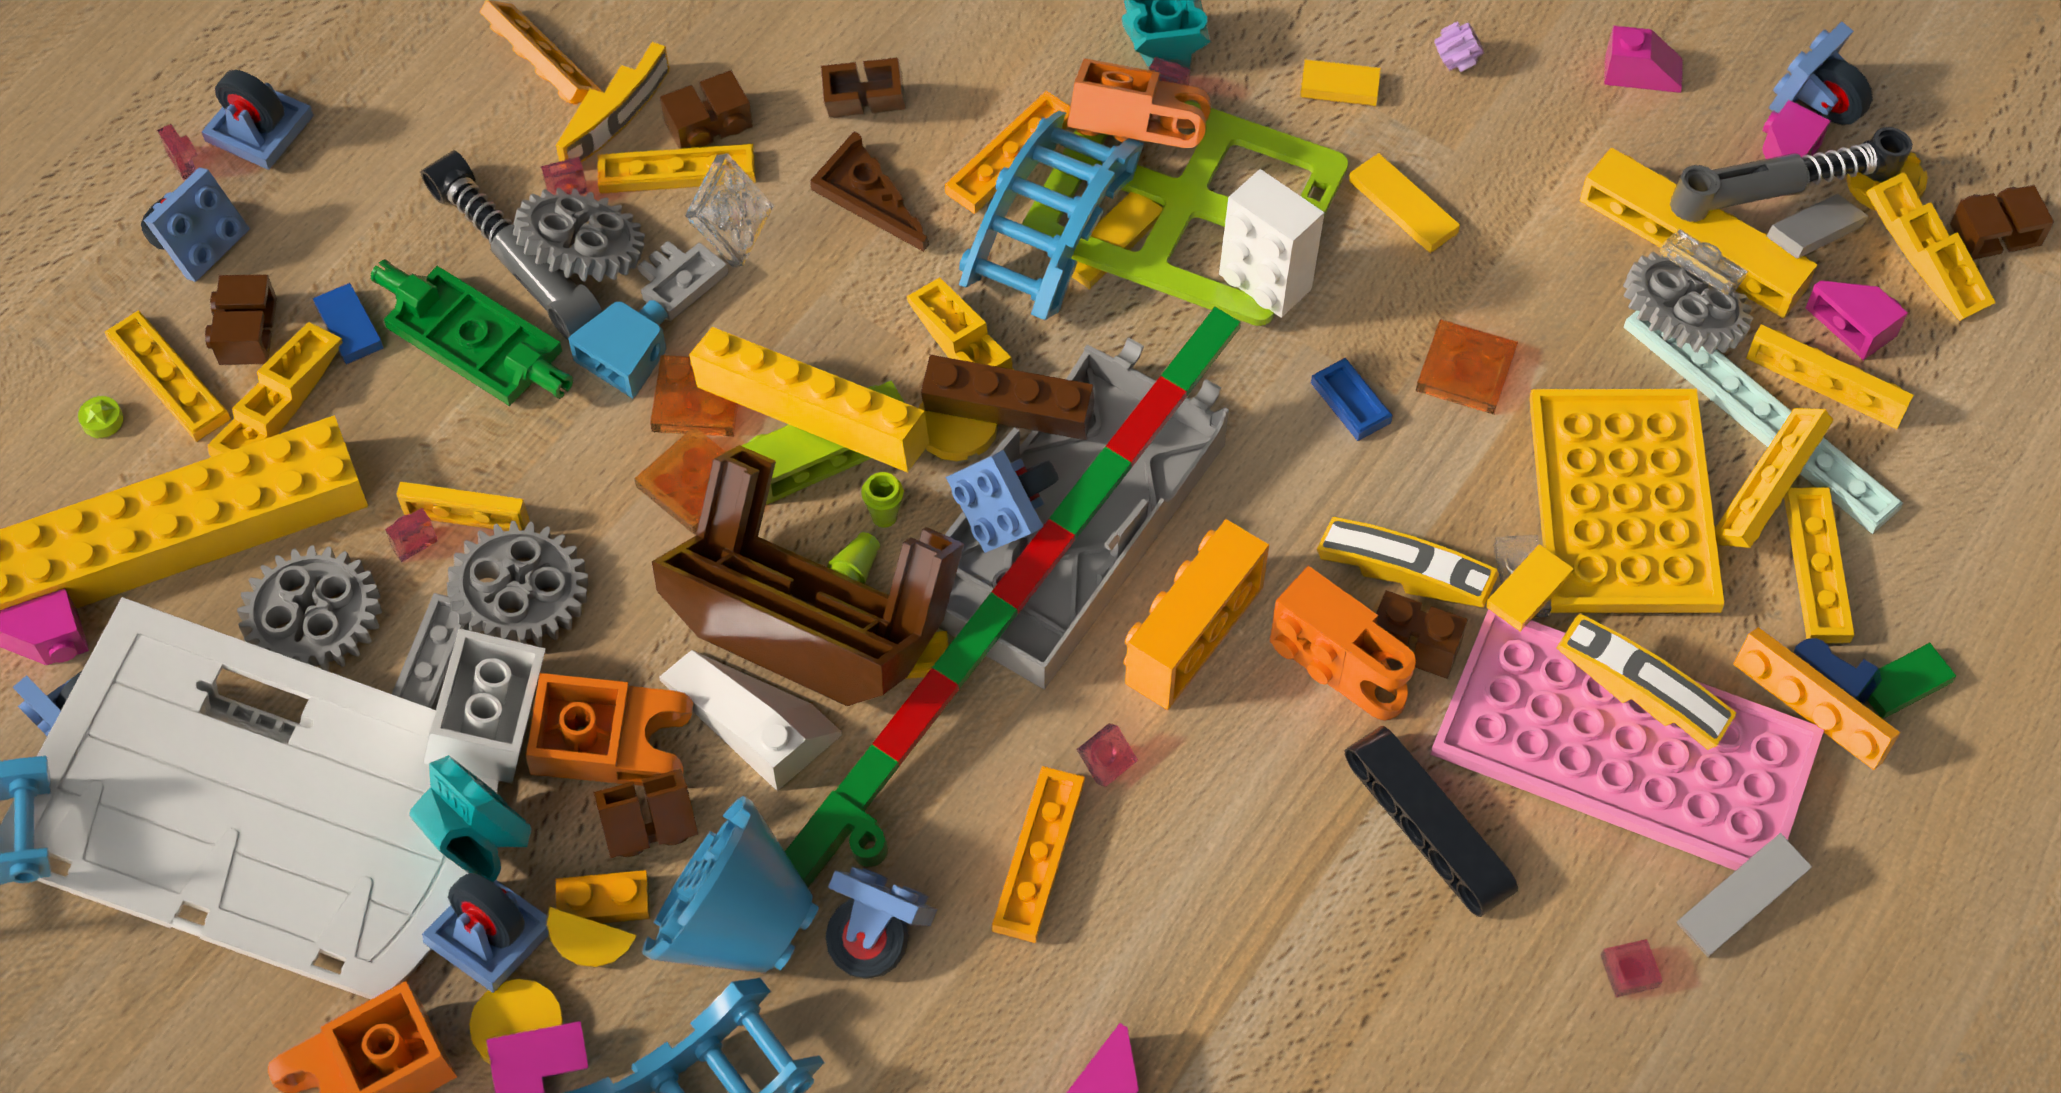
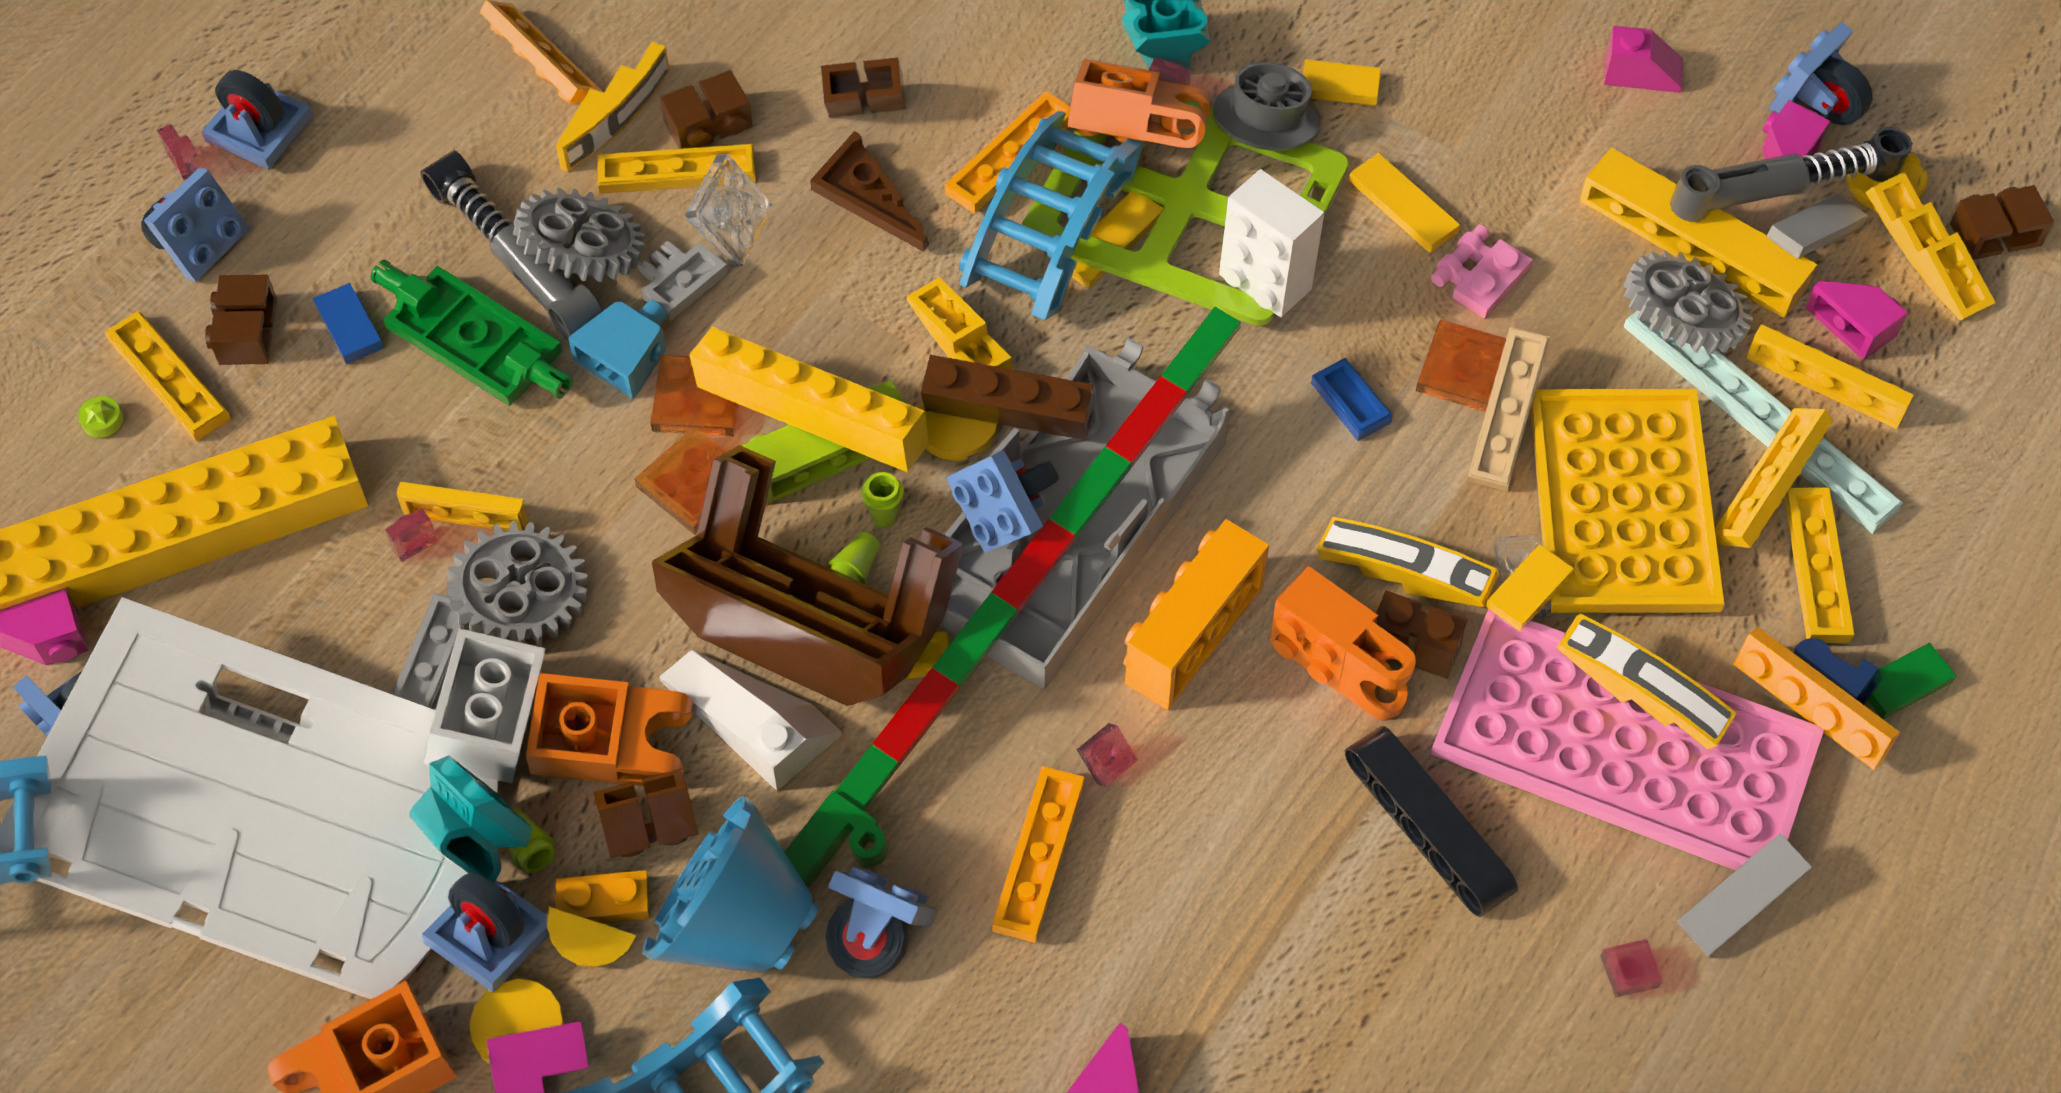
yellow slope [208,322,342,457] -> none
light grey gear [237,545,382,671] -> none
clear pink plate [541,157,588,195] -> none
lavender gear [1434,21,1484,72] -> none
clear plate [1659,229,1748,295] -> none
none -> lime cone [508,807,555,873]
none -> dark grey piece [1213,62,1321,151]
none -> bright pink plate [1431,225,1533,319]
none -> tan tile [1467,327,1550,491]

